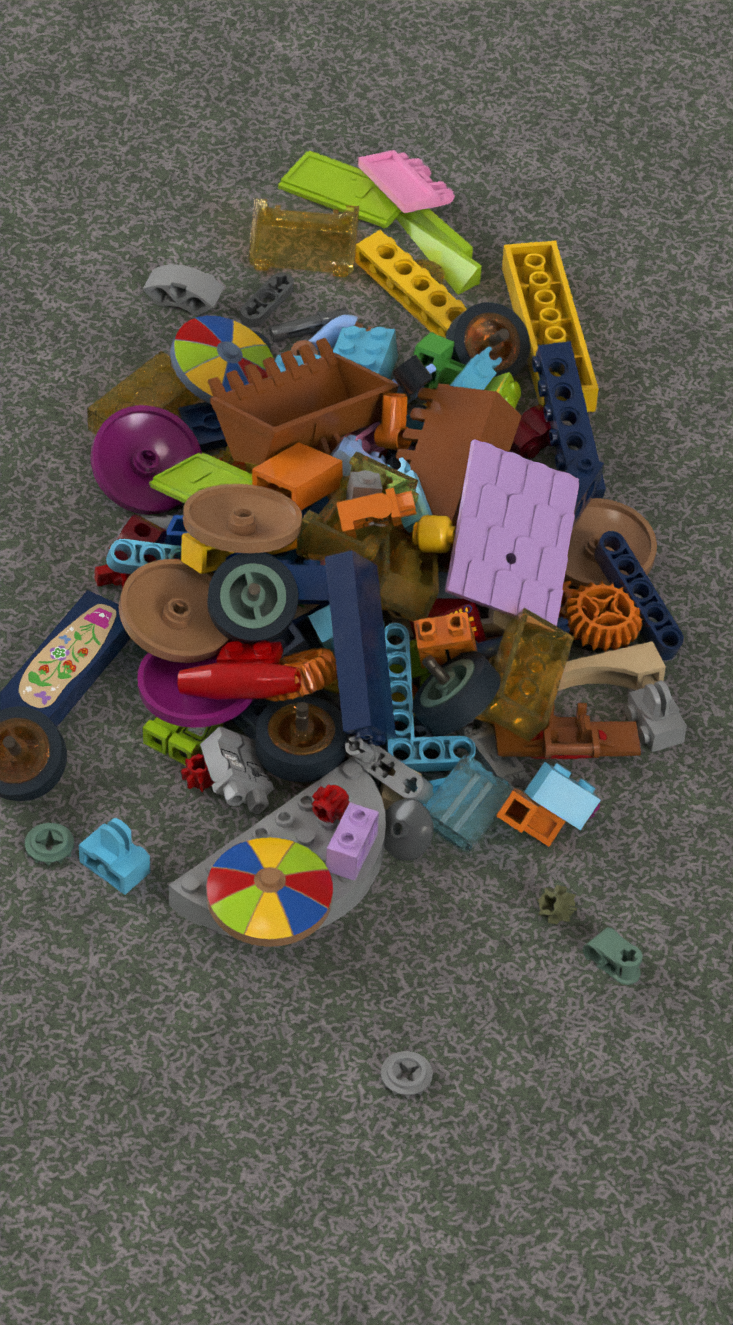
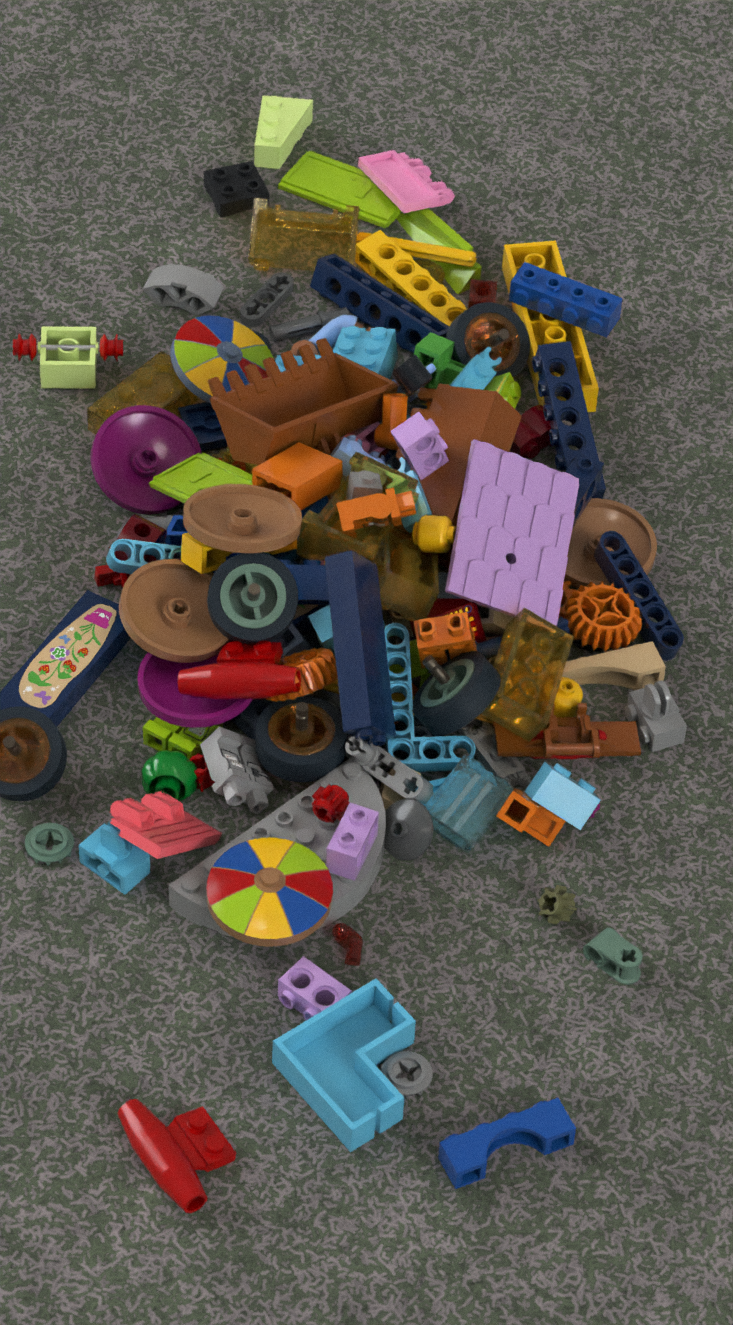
none -> yellowish green brick [13,326,123,389]
none -> coral hinge [110,791,222,859]
none -> red plate [118,1099,236,1213]
none -> green plant [141,750,197,802]
none -> black brick [204,161,270,218]
none -> yellowish green wedge [254,96,313,169]
none -> medium azure piece [272,978,416,1152]
none -> lavender brick [278,956,352,1020]
none -> dark blue brick [310,253,449,353]
none -> clear red arm [332,923,363,966]
none -> yellow axle [356,232,477,267]
none -> lavender brick [390,412,449,480]
none -> blue arch [438,1098,576,1189]
none -> clear red brick [468,279,497,309]
none -> blue brick [509,262,623,338]
none -> yellow head [541,677,583,717]

